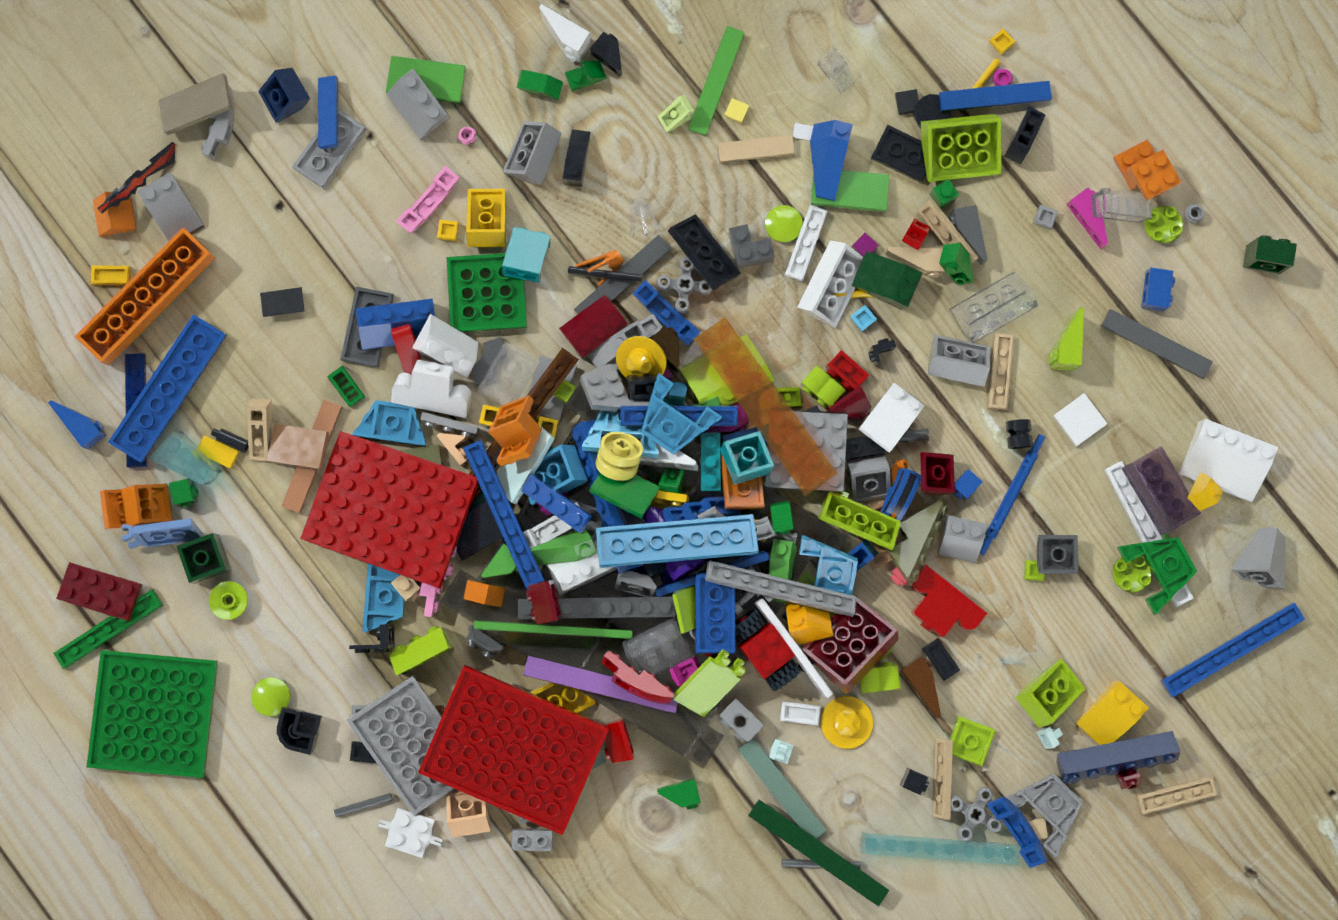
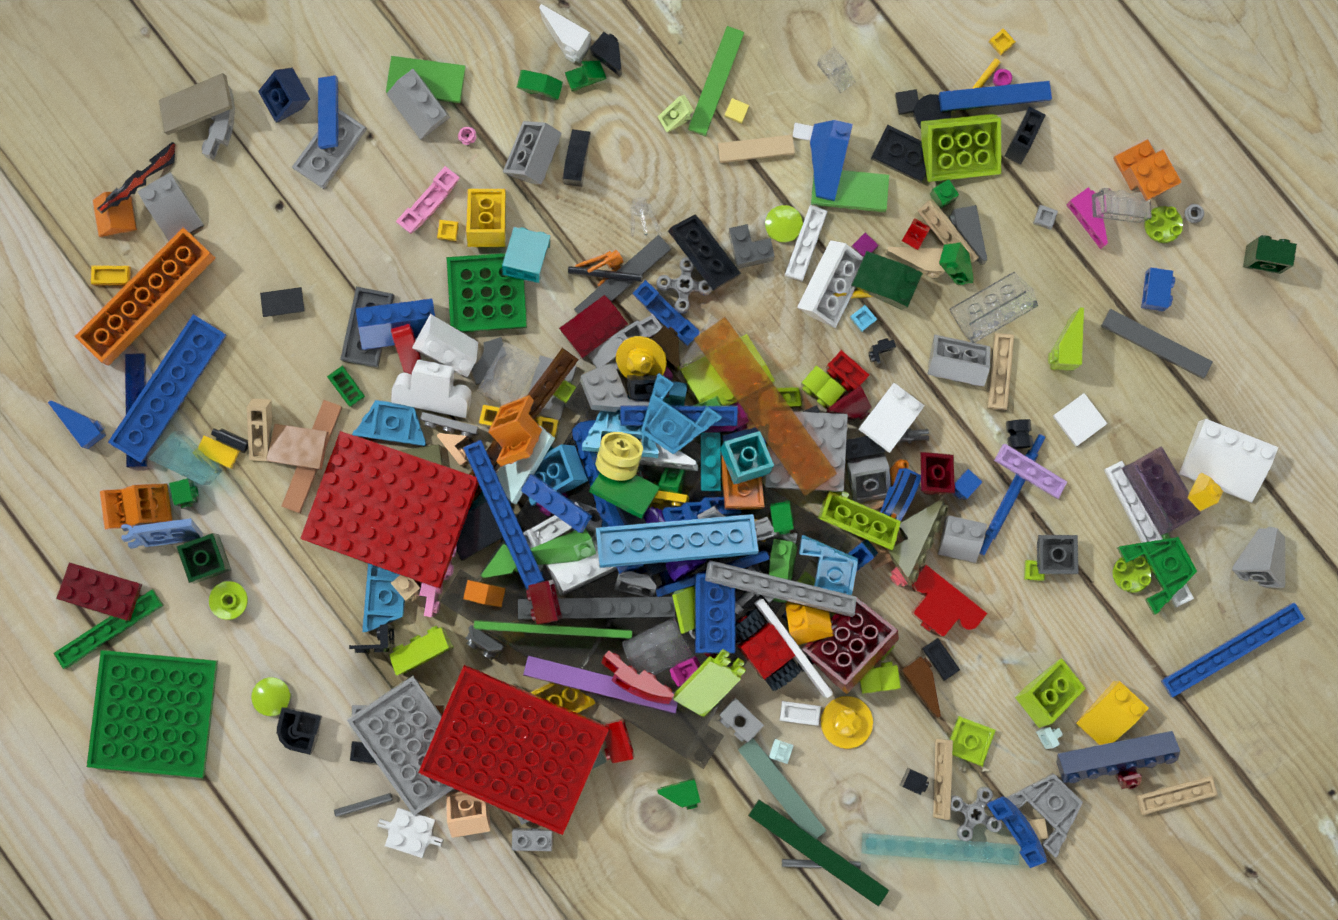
none -> lavender tile [994,444,1067,499]

